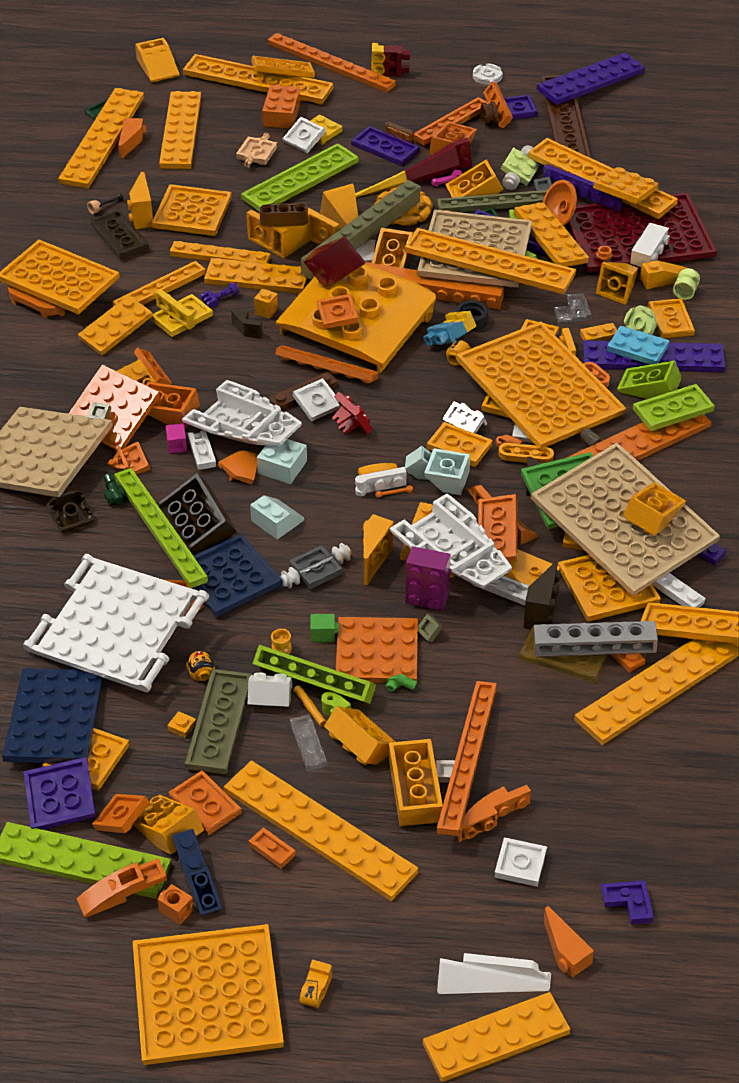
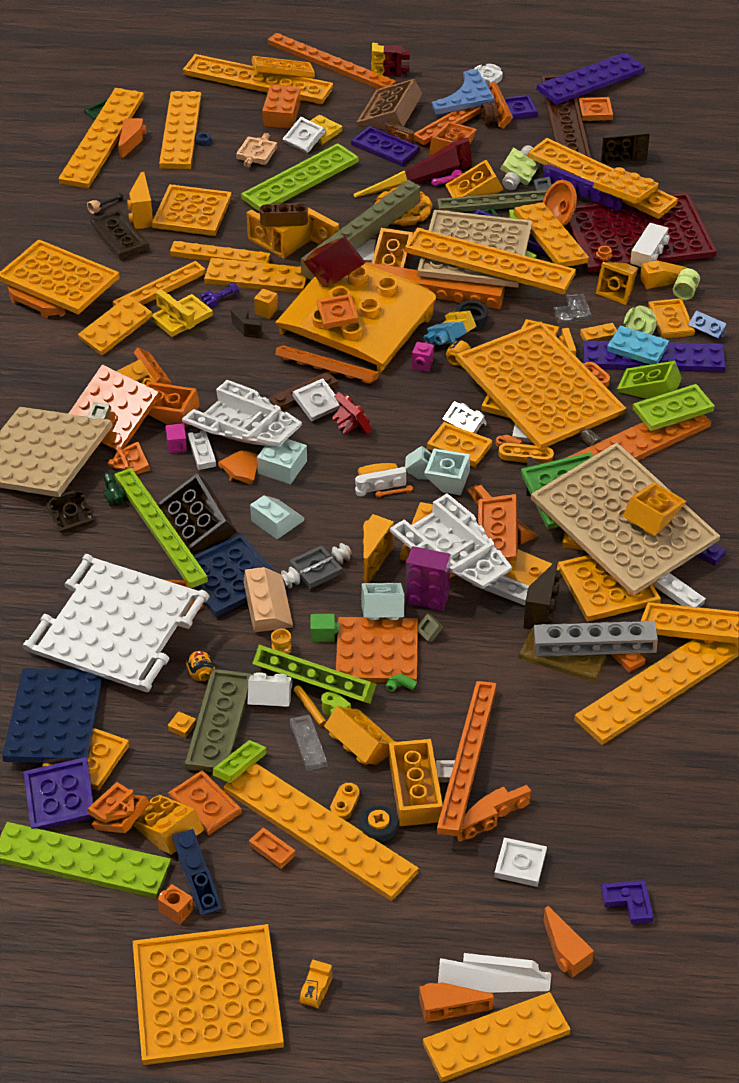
orange slope [77,858,167,918] -> none
light orange slope [135,37,180,82] -> none
light orange slope [320,184,358,229] -> none
none -> orange slope [88,782,134,823]
none -> dark blue tile [196,132,211,146]
none -> lime plate [213,740,267,783]
none -> light nougat slope [244,567,293,632]
none -> light orange plate [330,783,359,820]
none -> medium nougat slope [356,79,422,131]
none -> black wheel [359,805,398,842]
none -> light aqua brick [361,583,404,620]
none -> dark pink brick [412,342,434,372]
none -> orange slope [419,982,494,1023]
none -> medium blue plate [431,69,495,115]
none -> orange plate [578,97,613,121]
none -> dark brown slope [600,123,650,164]
none -> medium blue hinge [688,310,727,338]

